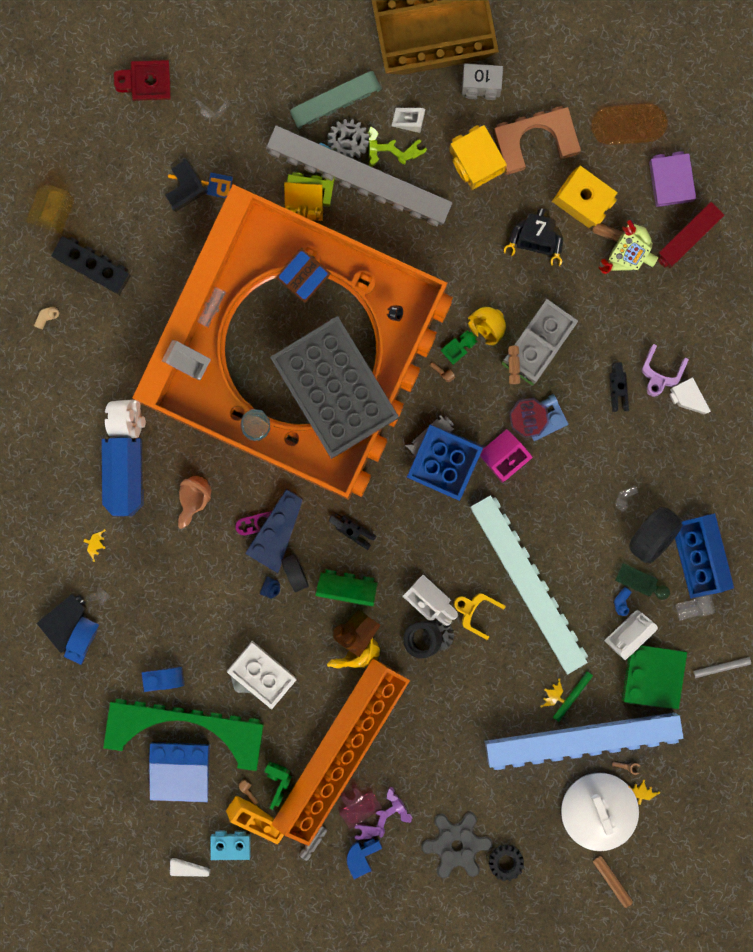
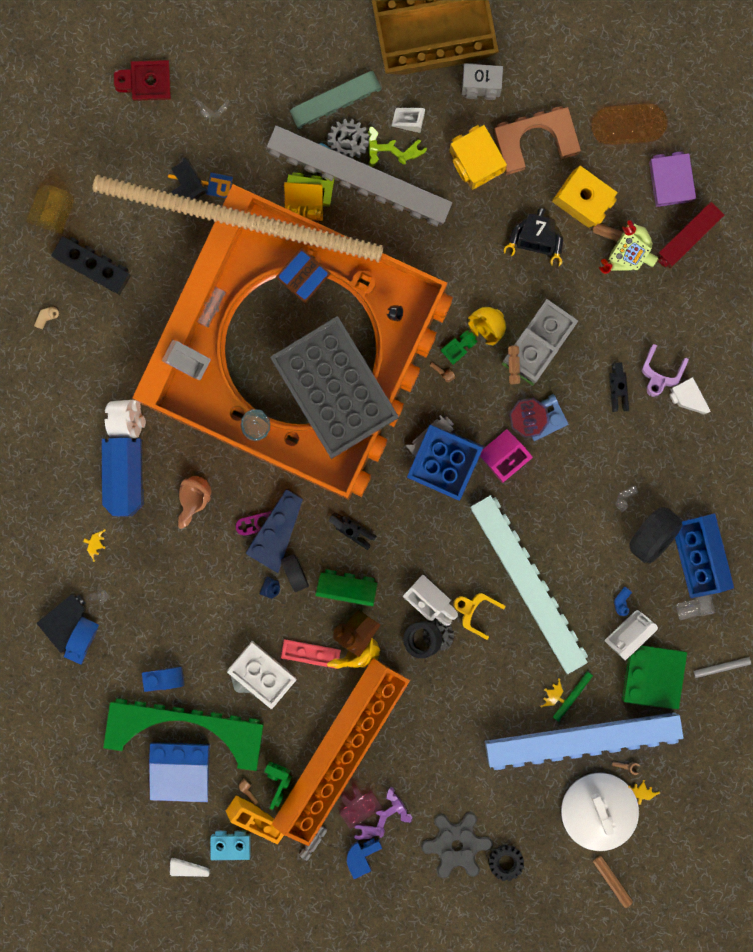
clear green plate [615,563,670,600] -> none
none -> tan piece [93,175,383,262]
none -> coral tile [281,639,341,669]

